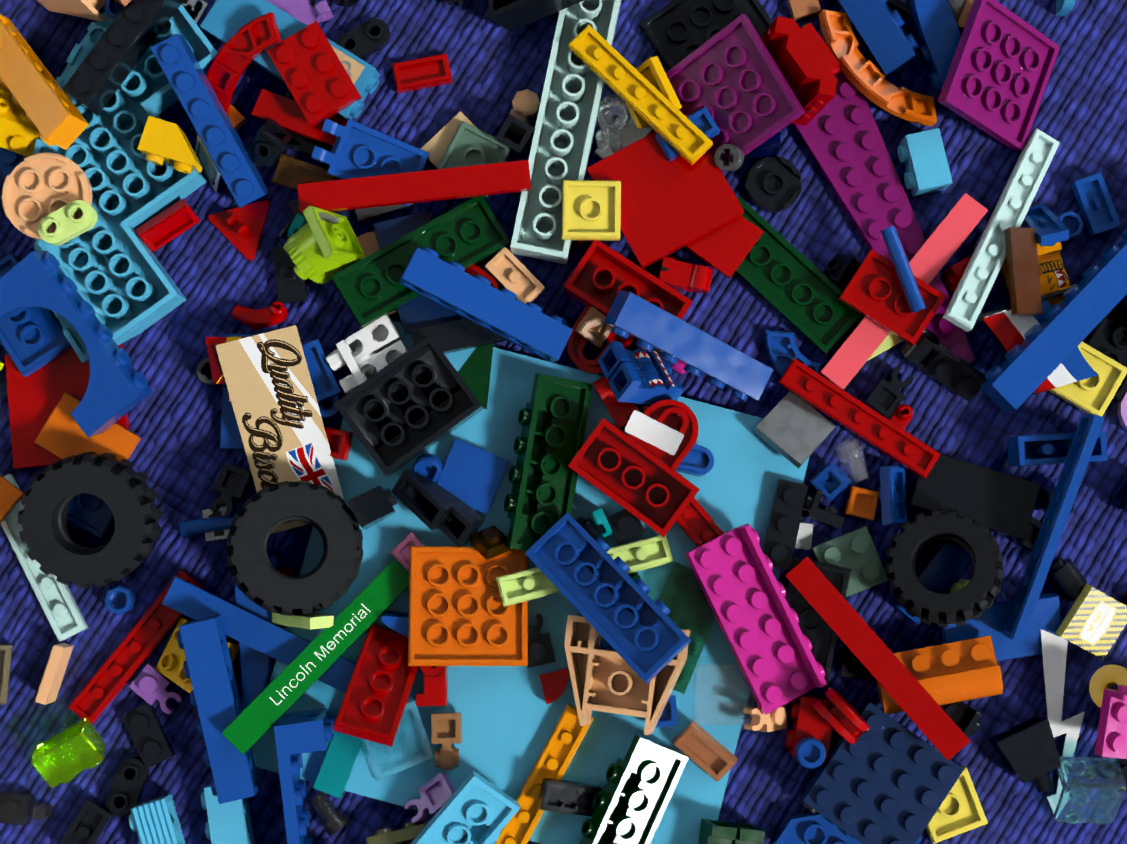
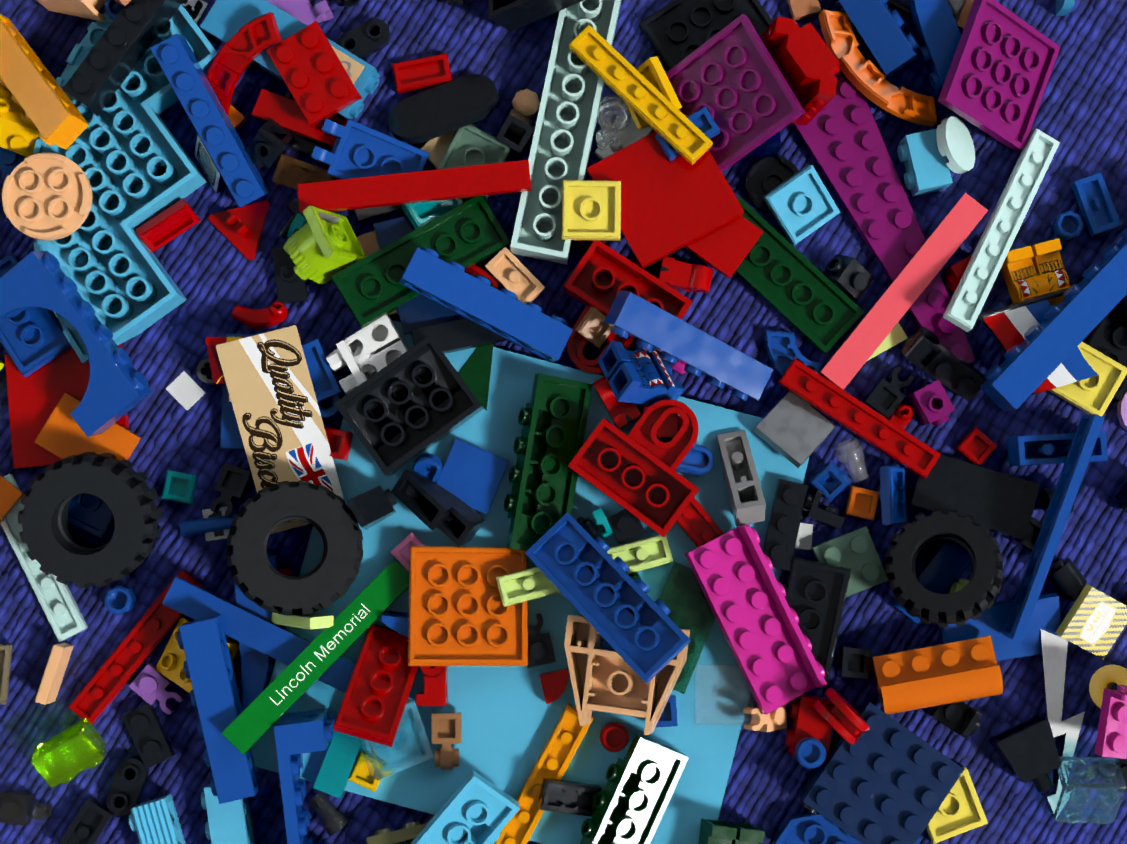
yellowish green plate [38,200,98,246] -> none
yellow slope [137,115,203,174] -> none
medium lavender plate [404,772,455,824] -> none
dark brown plate [470,526,511,560] -> none
white sticker [624,410,684,455] -> none
nougat tile [673,720,738,782] -> none
dark grey bush [714,144,744,171] -> none
red tile [785,556,971,761] -> none
red plate [839,249,946,346] -> none
blue piece [881,226,926,313] -> none
reddish brown tile [1004,227,1043,316] -> none
blue plate [1021,204,1069,247] -> none
none -> teal tile [162,470,198,504]
none -> white sticker [166,371,205,411]
none -> yellow tile [348,751,388,792]
none -> black tile [388,74,499,144]
none -> teal tile [401,198,464,230]
none -> red plate [599,722,629,752]
none -> light grey slope [717,430,766,526]
none -> medium azure tile [763,165,841,245]
none -> magenta brick [906,380,955,427]
none -> light aqua tile [936,116,975,174]
none -> red tile [954,427,997,466]

